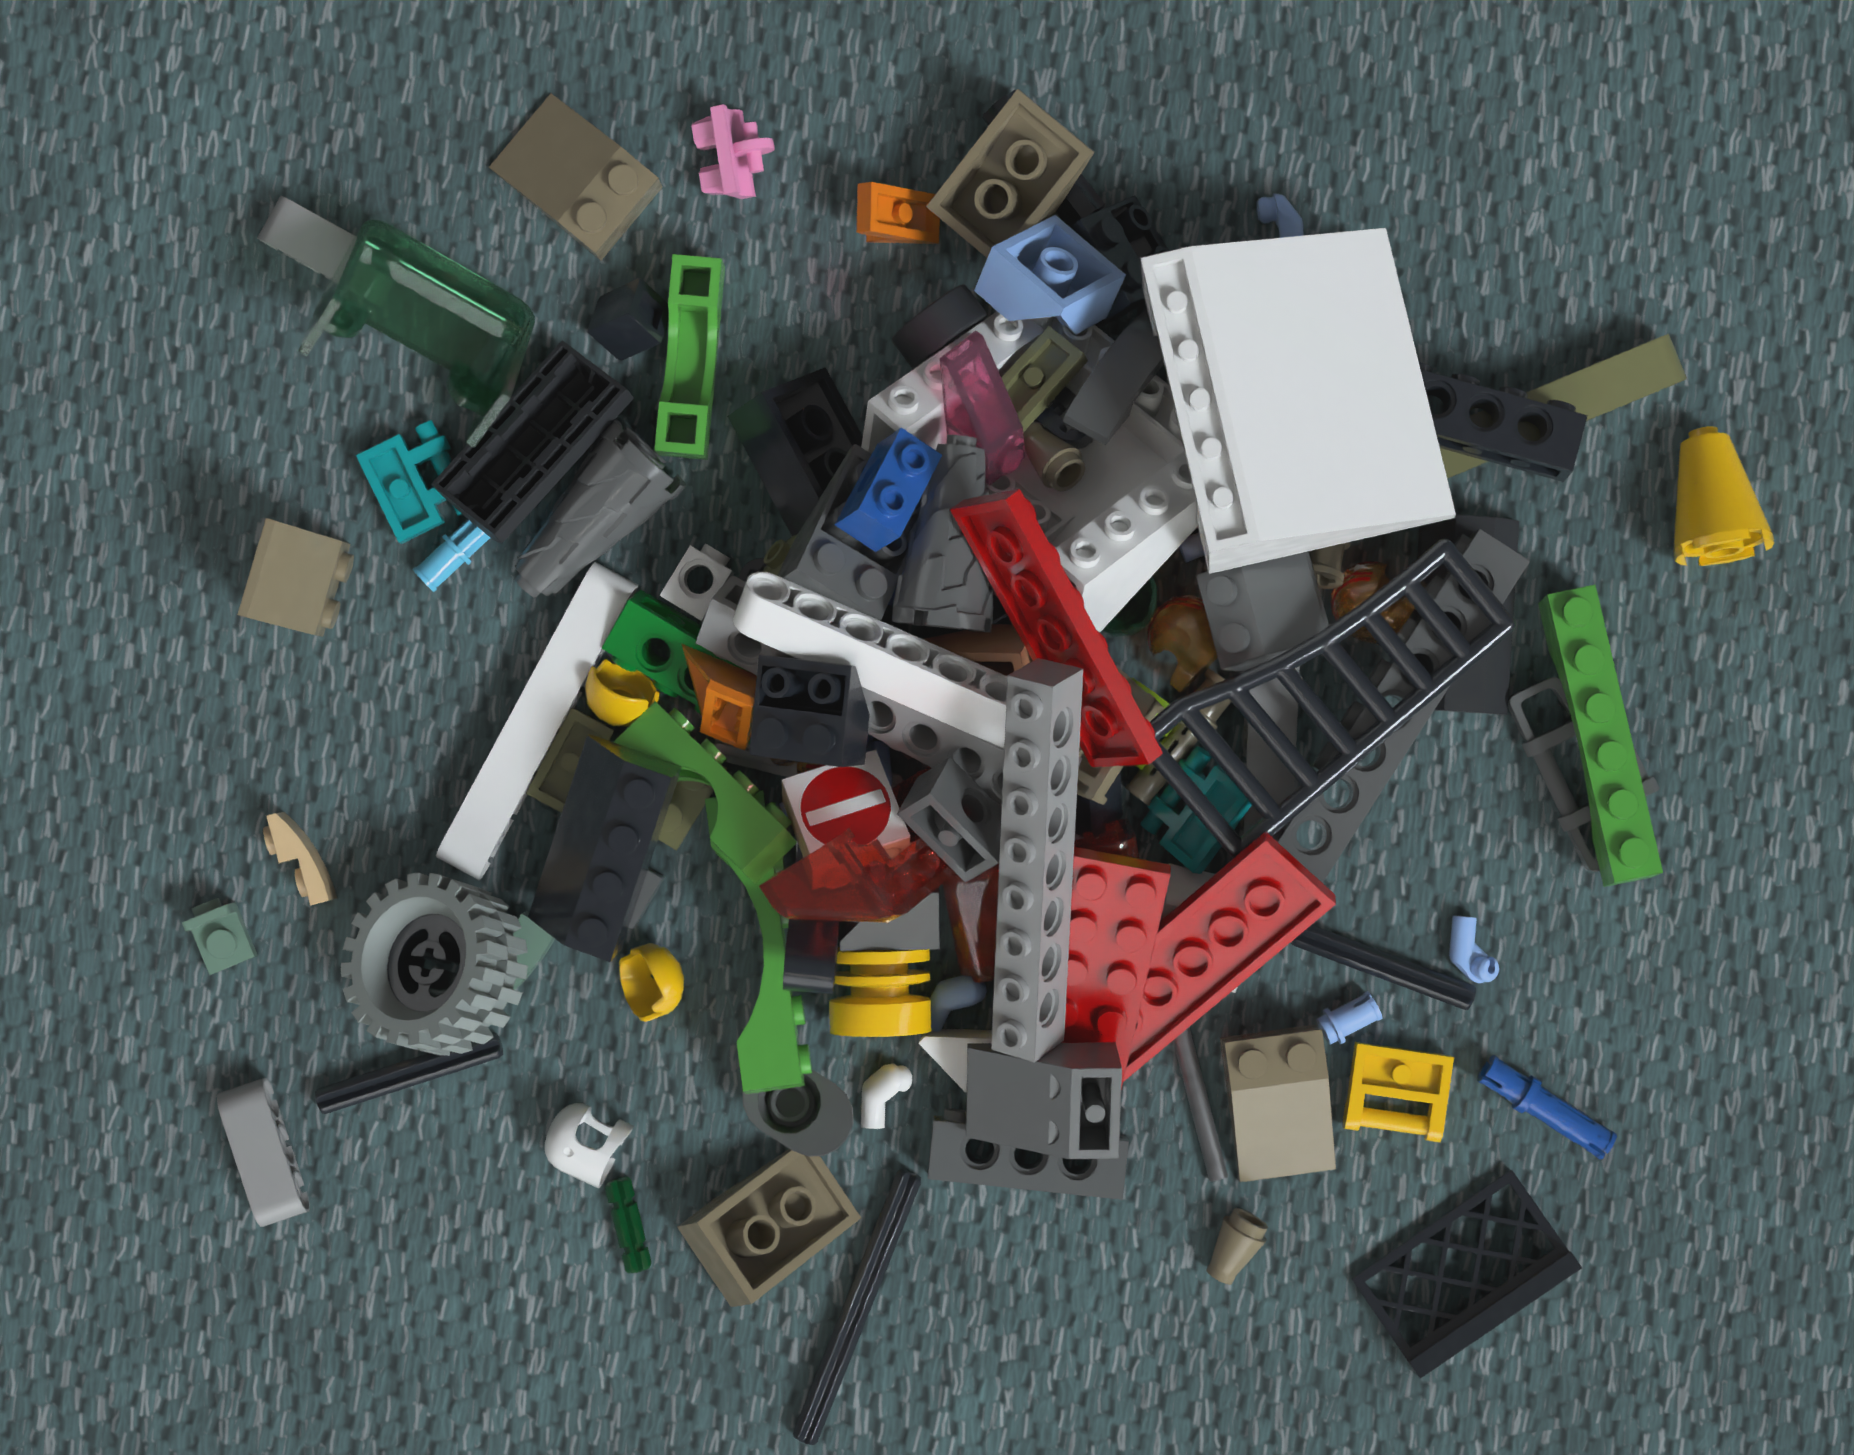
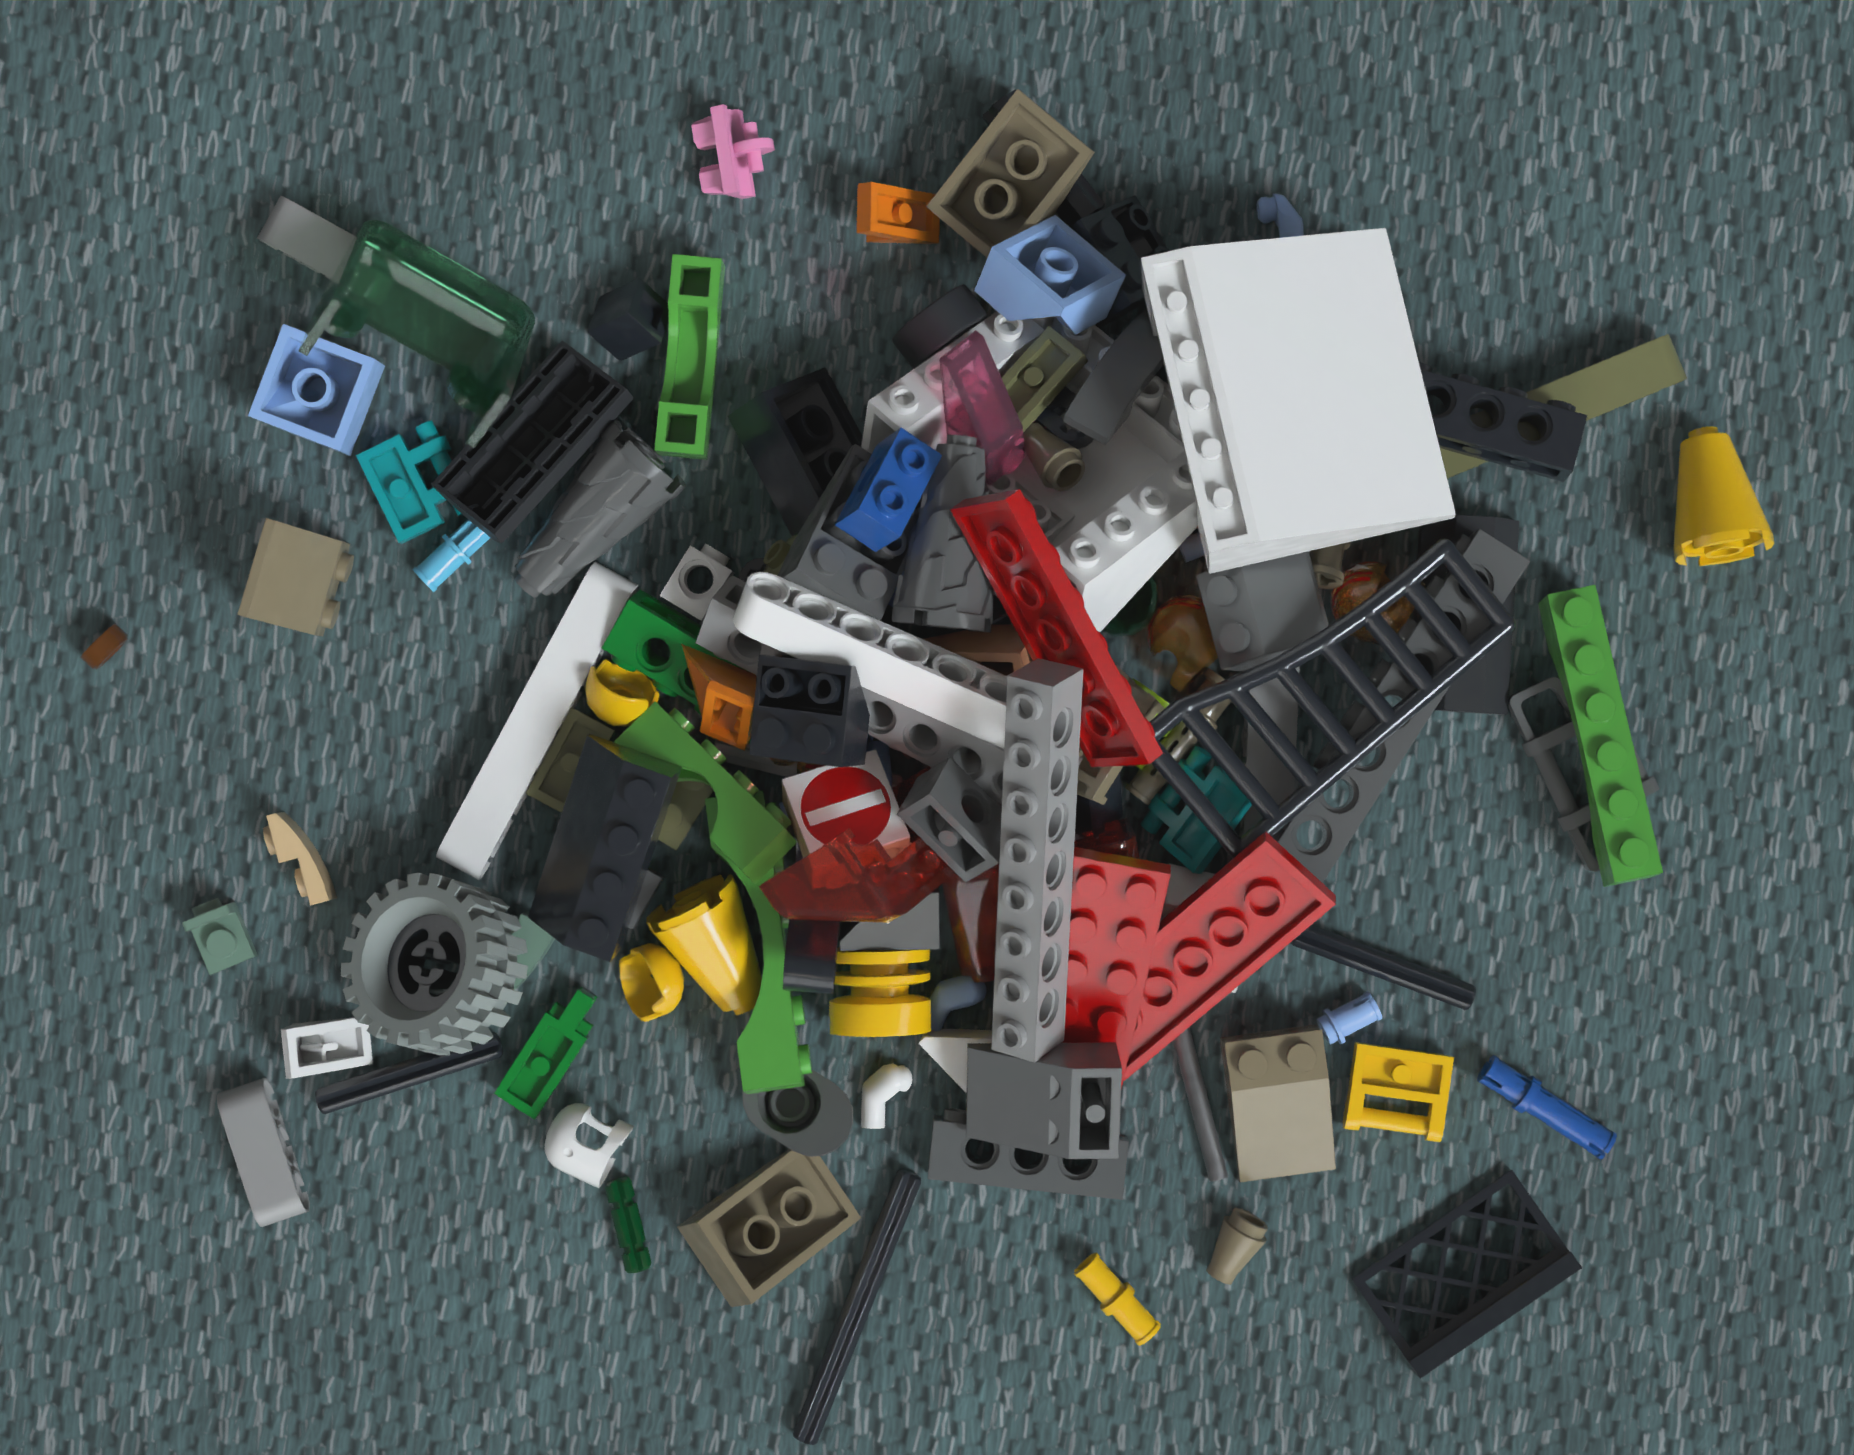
dark tan slope [489,93,663,261] -> none
light blue arm [1449,915,1499,983] -> none
none -> reddish brown tile [80,623,128,670]
none -> light blue slope [248,324,385,456]
none -> white slope [281,1017,373,1079]
none -> green hinge [494,987,597,1120]
none -> yellow cone [646,874,762,1015]
none -> yellow pin [1074,1252,1161,1346]

